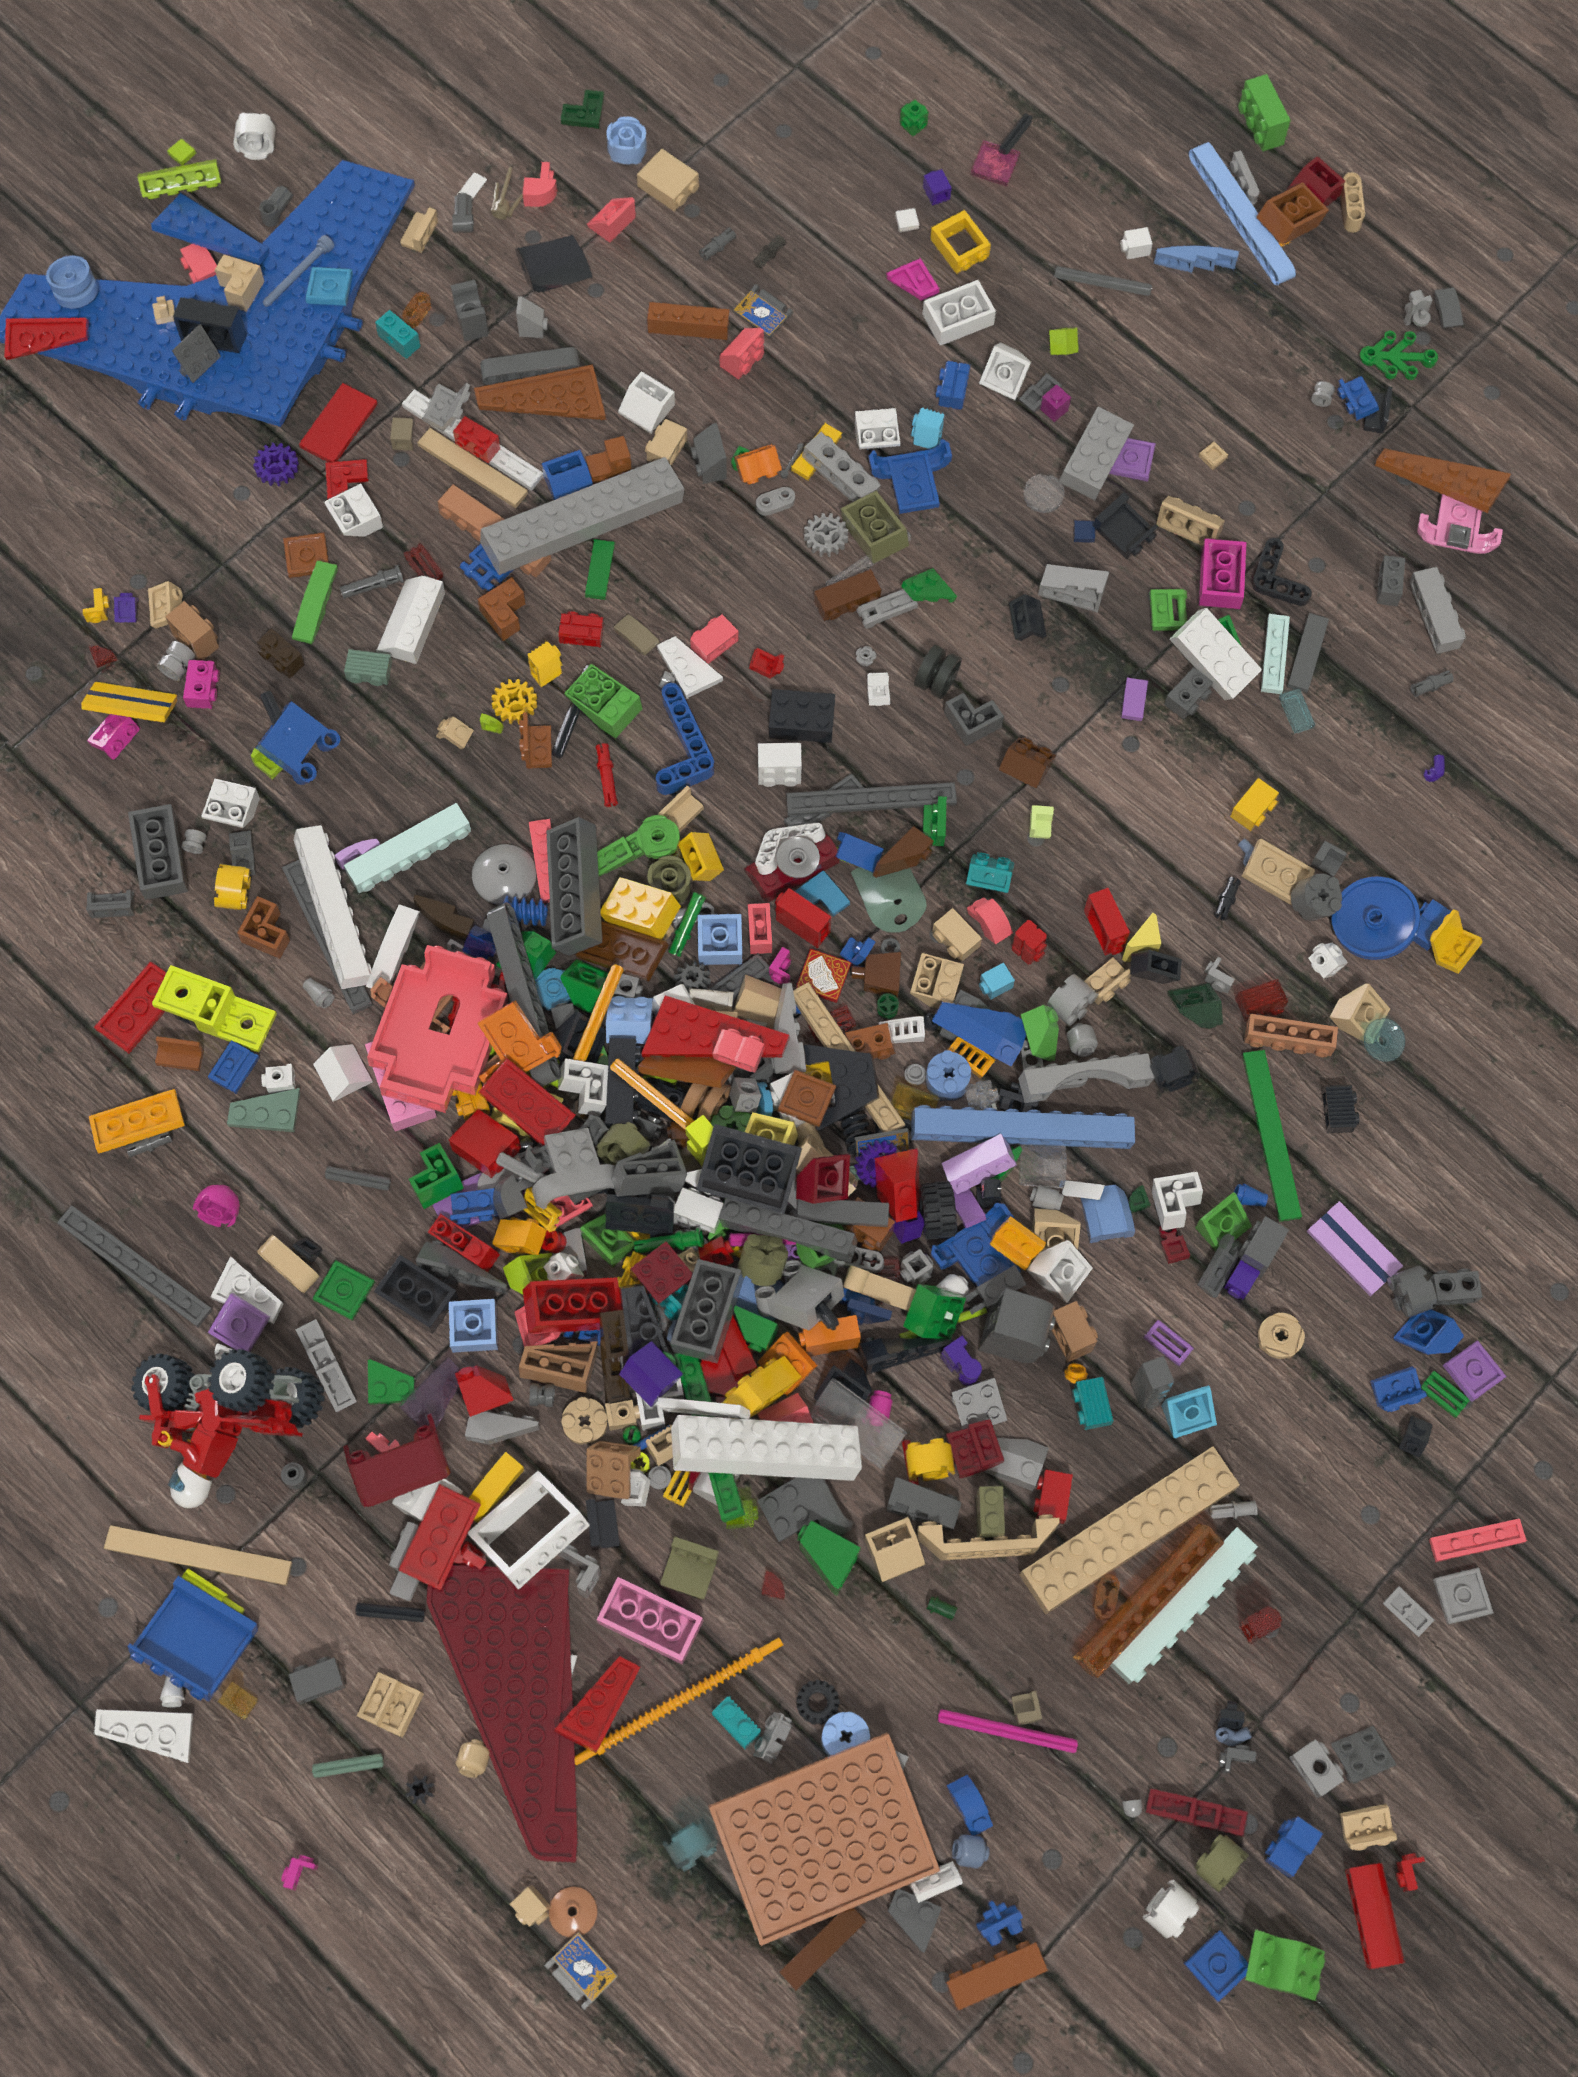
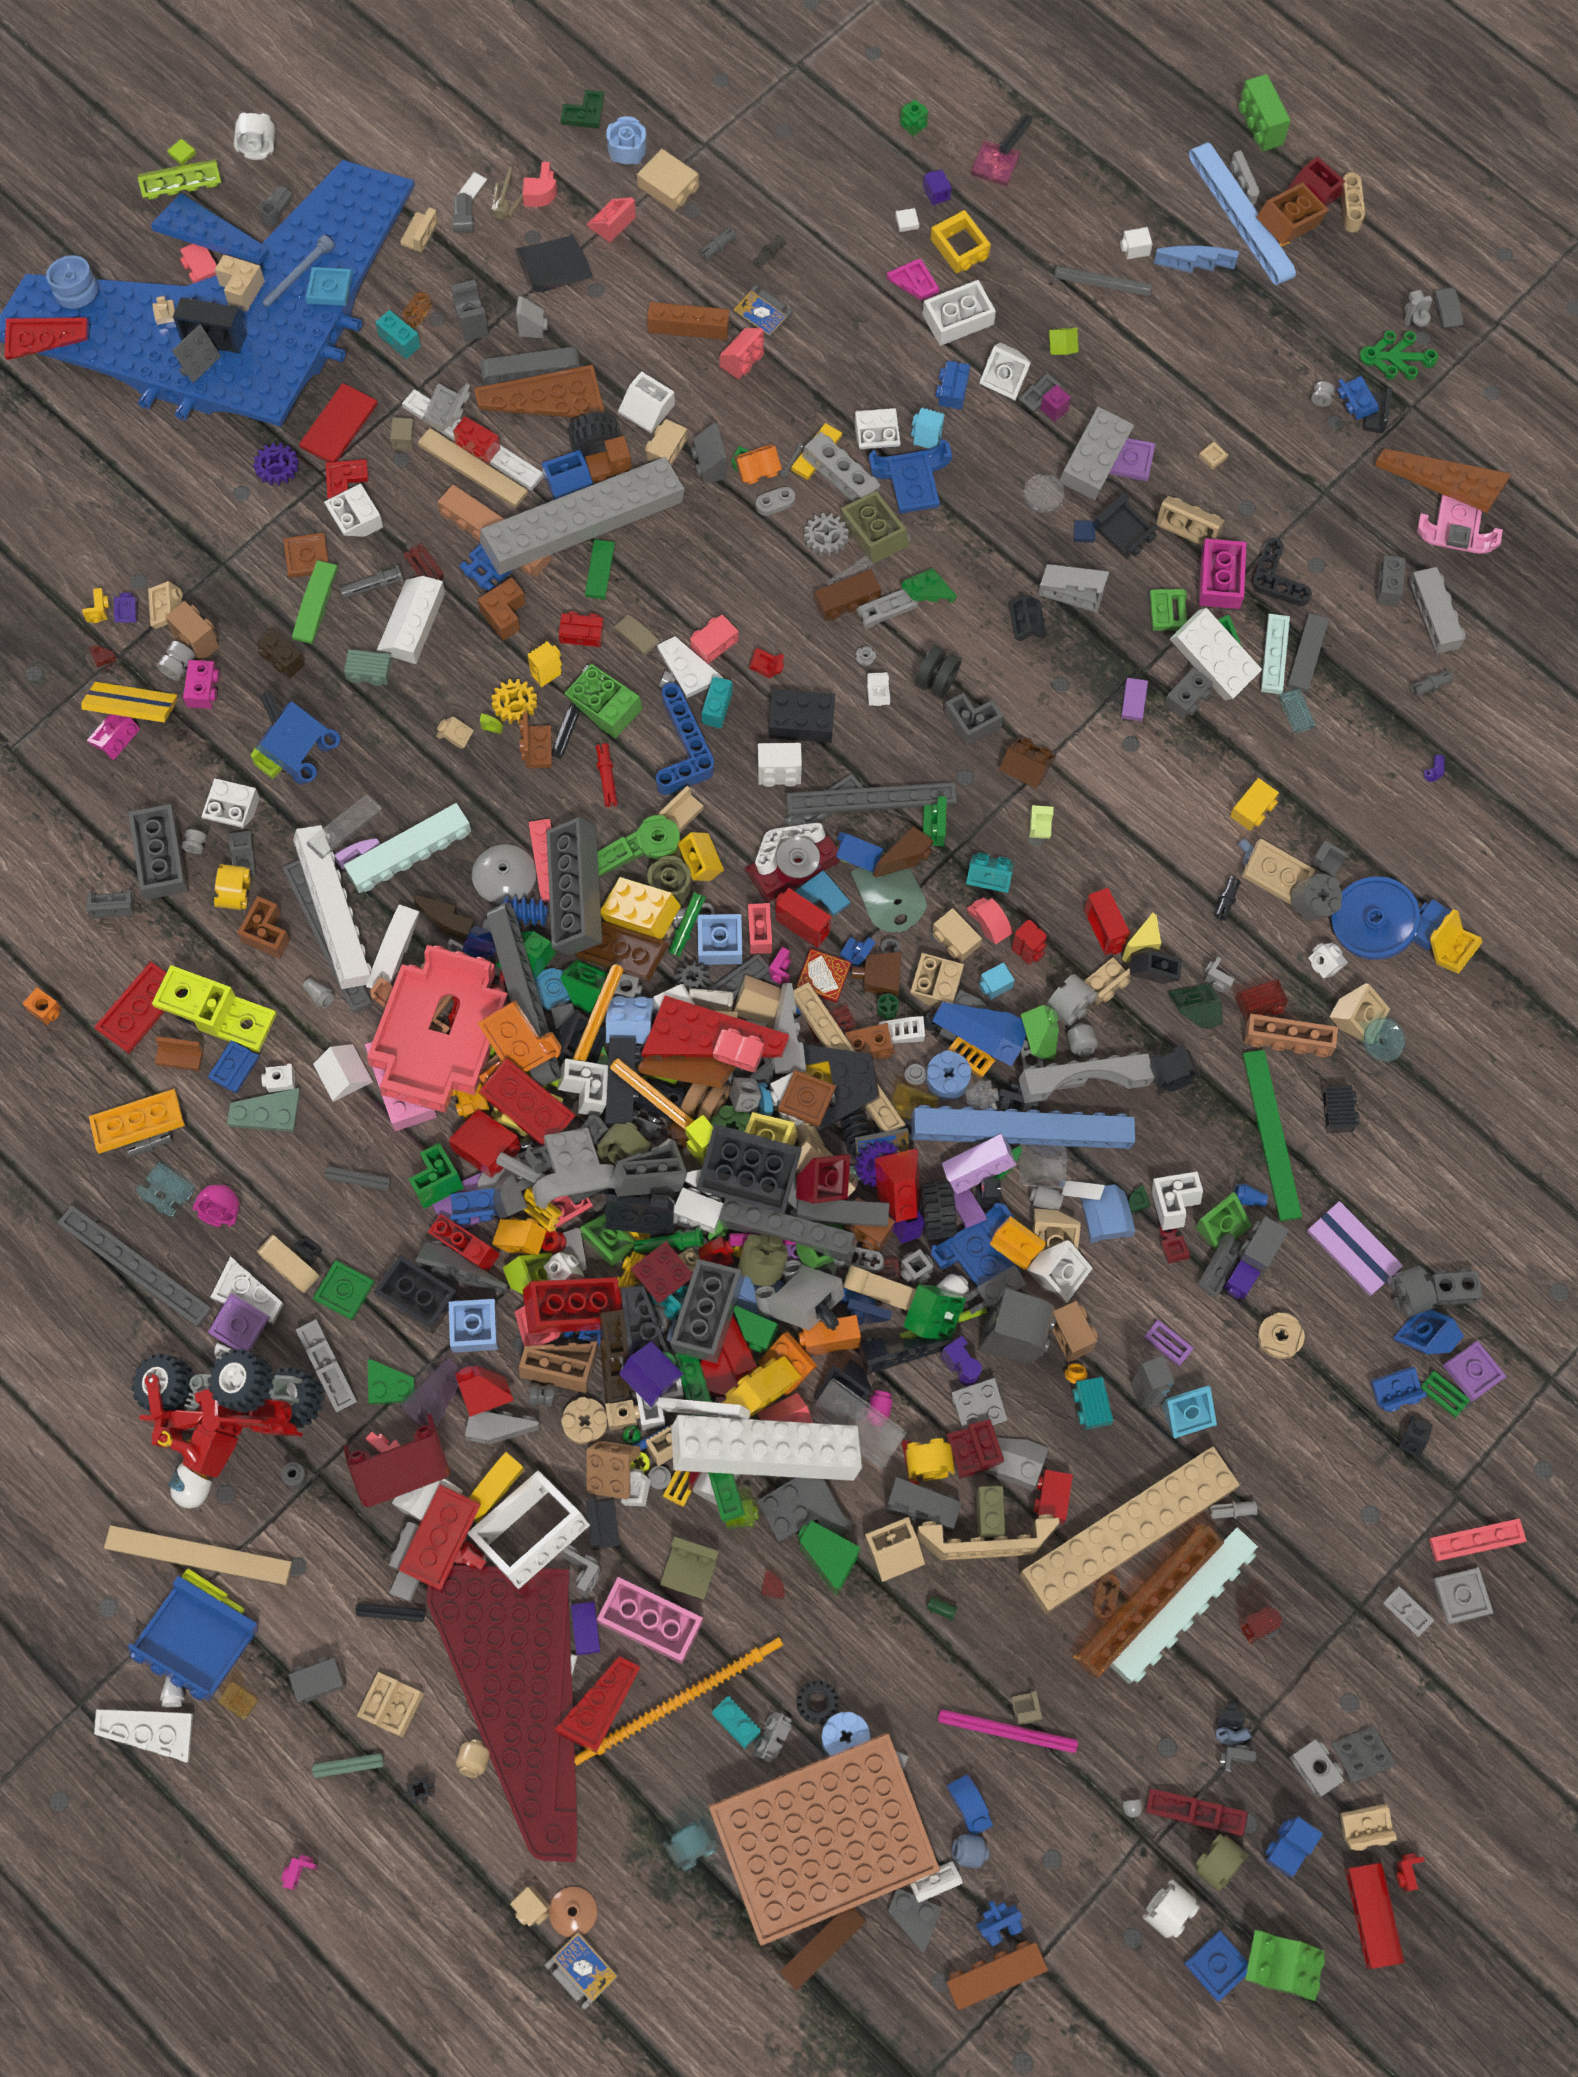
none -> orange brick [22,987,62,1026]
none -> clear light blue plate [135,1162,195,1217]
none -> clear tile [306,794,382,859]
none -> black tyre [567,412,621,461]
none -> dark purple slope [571,1602,600,1655]
none -> teal brick [701,677,733,728]

